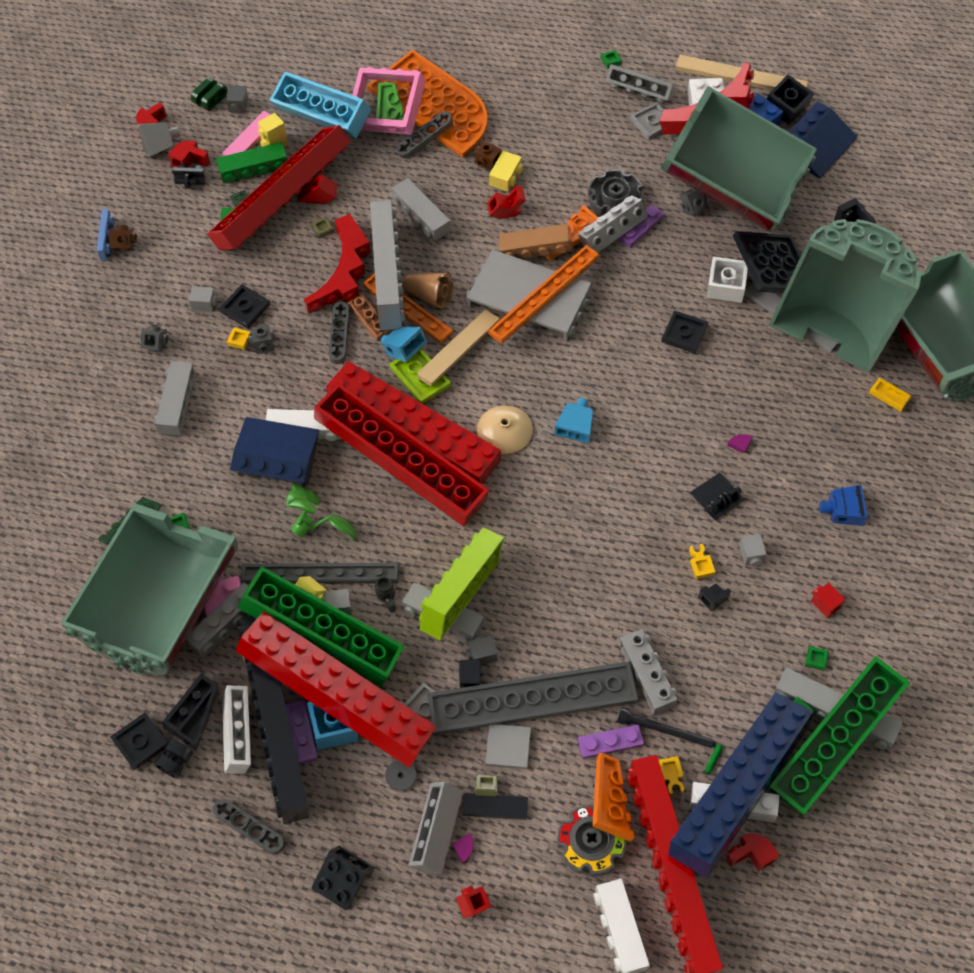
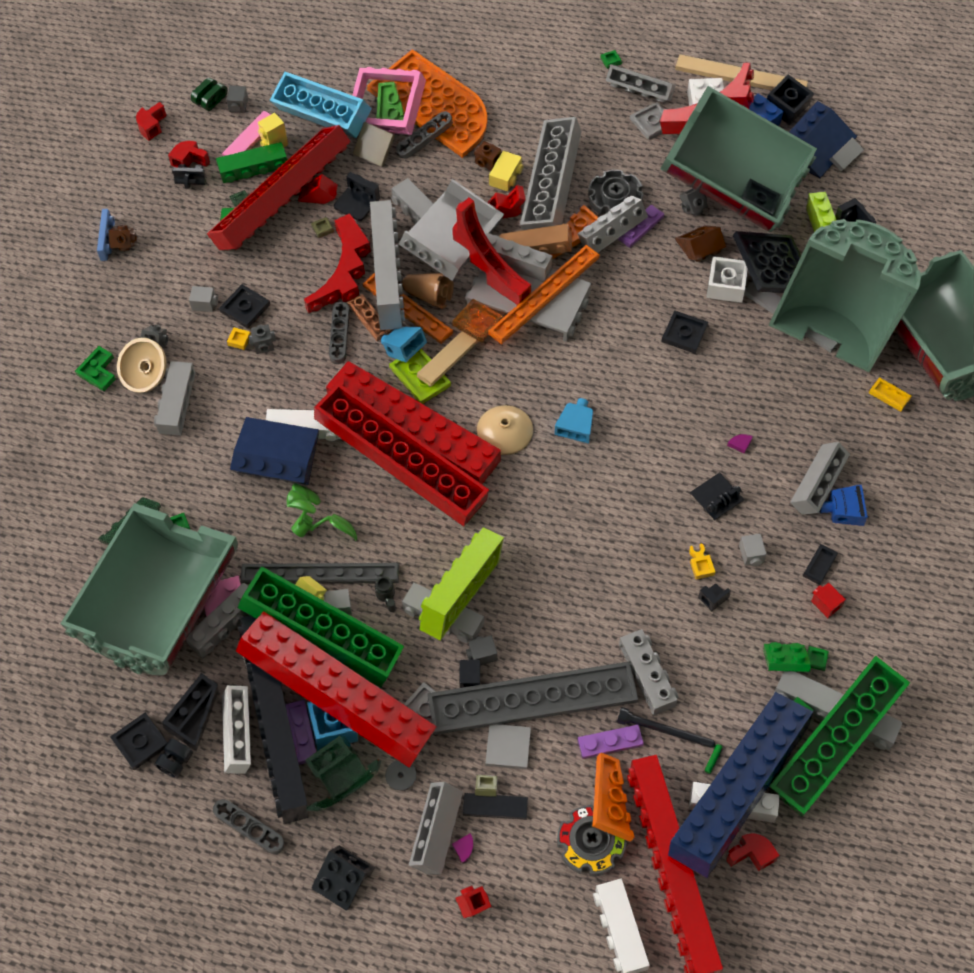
light grey torso [137,122,180,157] -> none
yellow plate [659,756,684,796] -> none
none -> green plate [75,346,116,392]
none -> tan dish [117,338,166,393]
none -> clear green piece [305,736,382,811]
none -> black bracket [334,172,380,221]
none -> dark tan tile [353,122,395,167]
none -> light grey panel [399,179,504,281]
none -> red arch [452,197,531,305]
none -> clear orange plate [452,299,503,343]
none -> light grey brick [485,233,552,282]
none -> light grey brick [520,117,582,230]
none -> reddish brown slope [675,225,726,262]
none -> black plate [741,178,781,216]
none -> green plate [763,642,811,672]
none -> light grey brick [790,442,850,515]
none -> black tile [803,544,838,585]
none -> lime brick [806,192,836,232]
none -> light grey tile [830,137,864,171]

